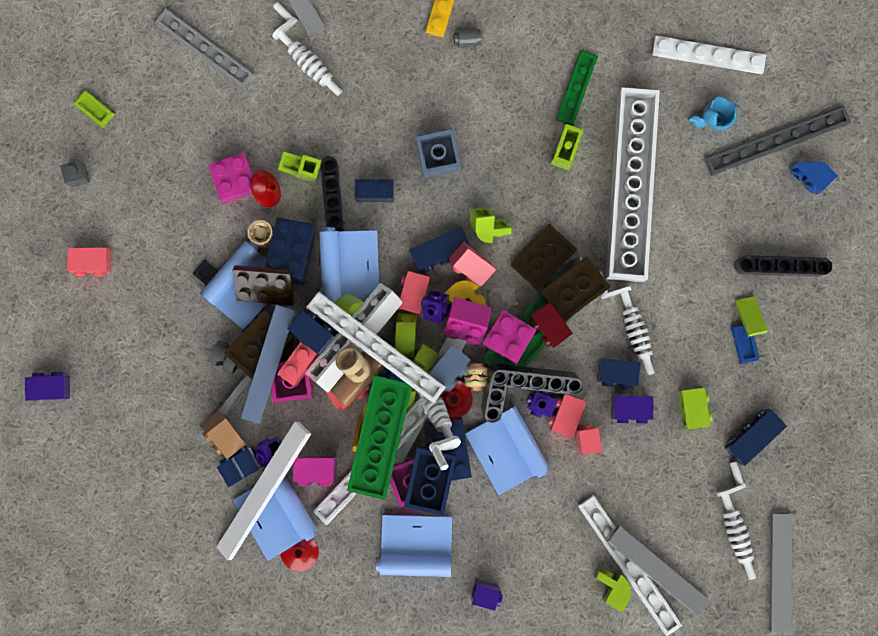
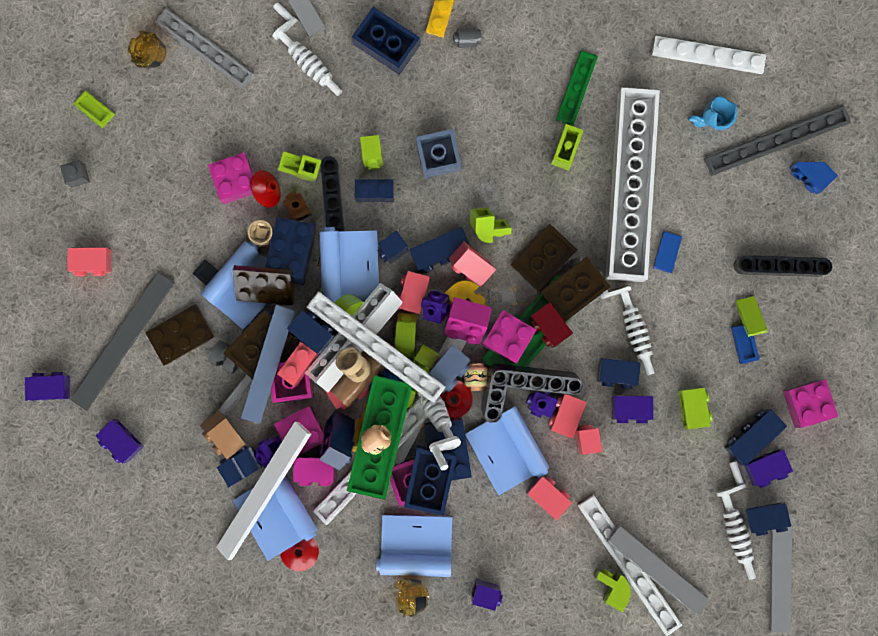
none -> dark grey tile [70,272,175,411]
none -> dark purple brick [96,419,144,464]
none -> clear yellow cone [128,31,166,68]
none -> dark brown plate [145,304,215,366]
none -> dark pink brick [274,406,324,456]
none -> reddish brown brick [283,192,312,221]
none -> dark blue brick [319,410,356,470]
none -> dark blue brick [352,7,420,75]
none -> lime brick [360,135,383,170]
none -> light nougat head [361,425,391,455]
none -> dark blue brick [377,231,409,264]
none -> clear yellow cone [395,578,429,617]
none -> coral brick [526,476,572,520]
none -> blue tile [653,232,682,273]
none -> dark purple brick [745,449,793,488]
none -> dark blue brick [746,502,791,536]
none -> dark pink brick [783,379,839,428]

